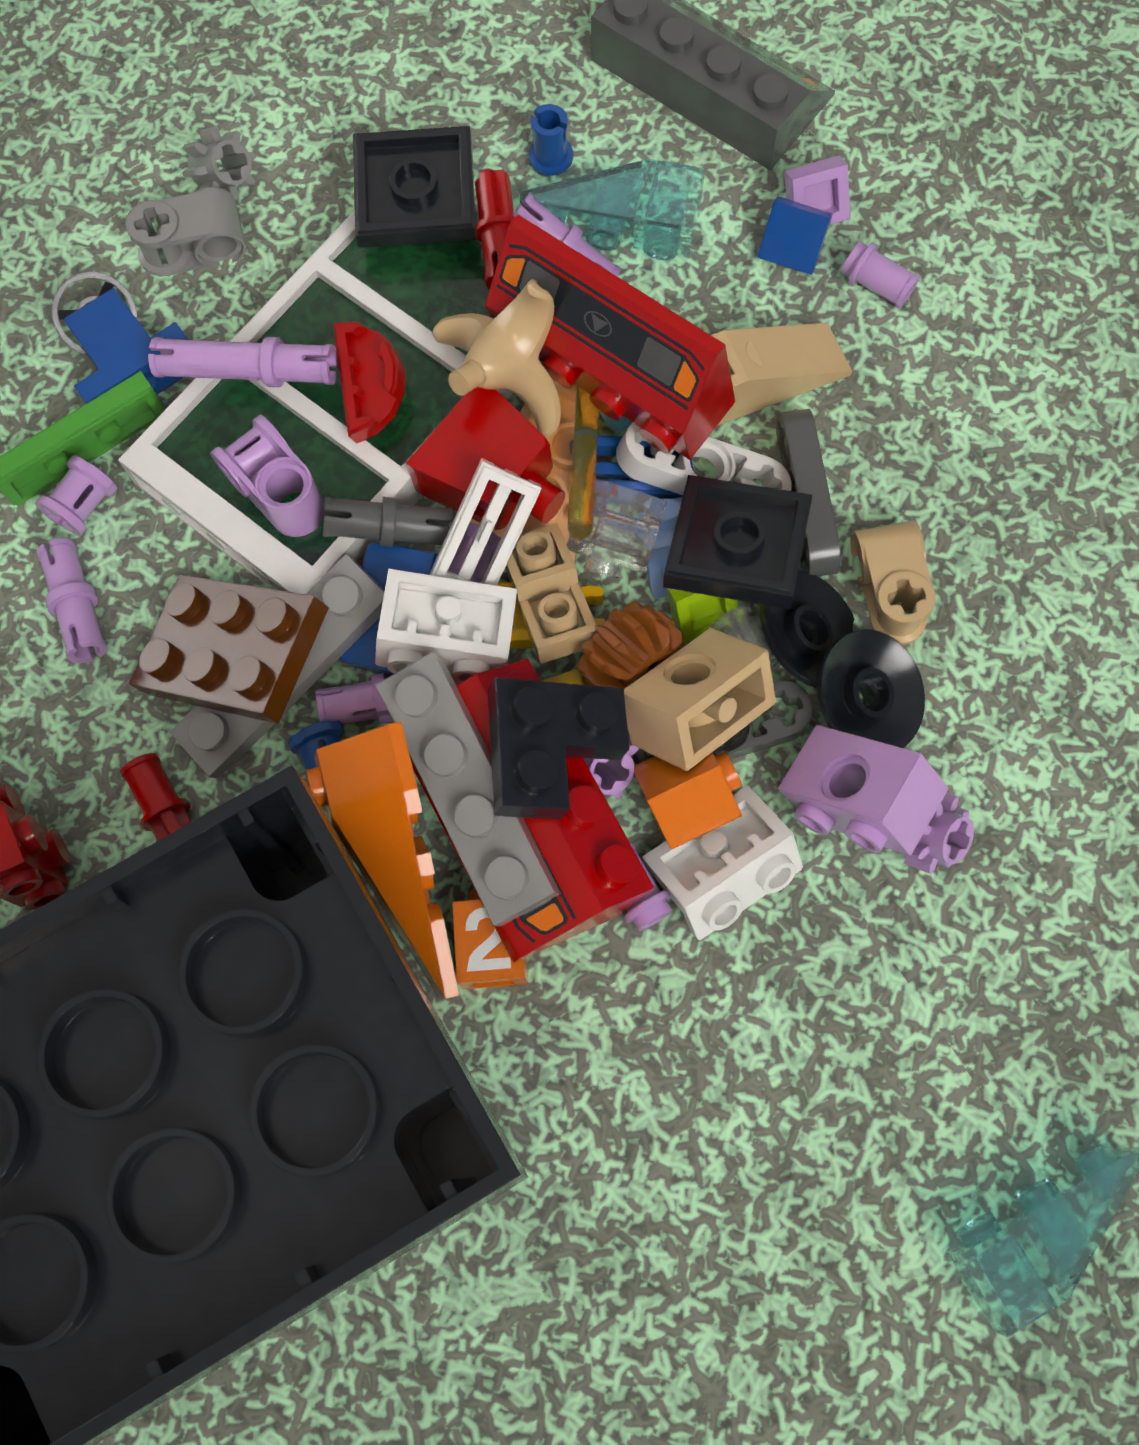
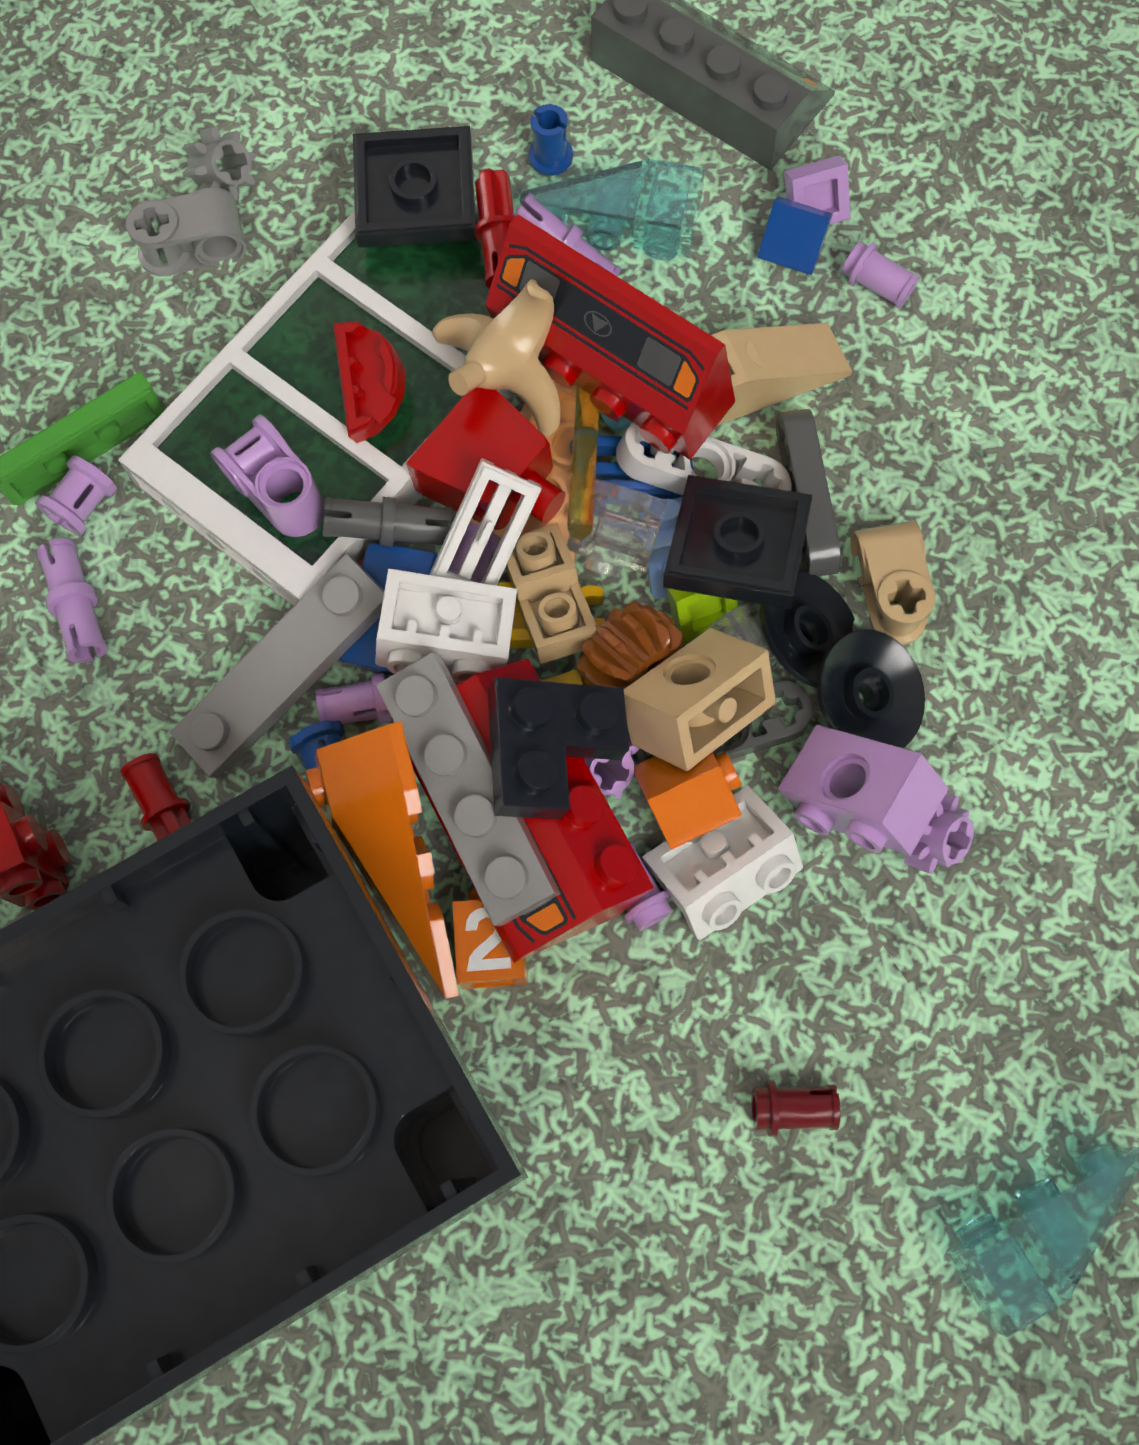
blue piece [51,272,189,404] -> none
plate [129,574,329,724] -> none
lavender pin [148,337,338,387] -> none
none -> dark red pin [751,1080,840,1137]

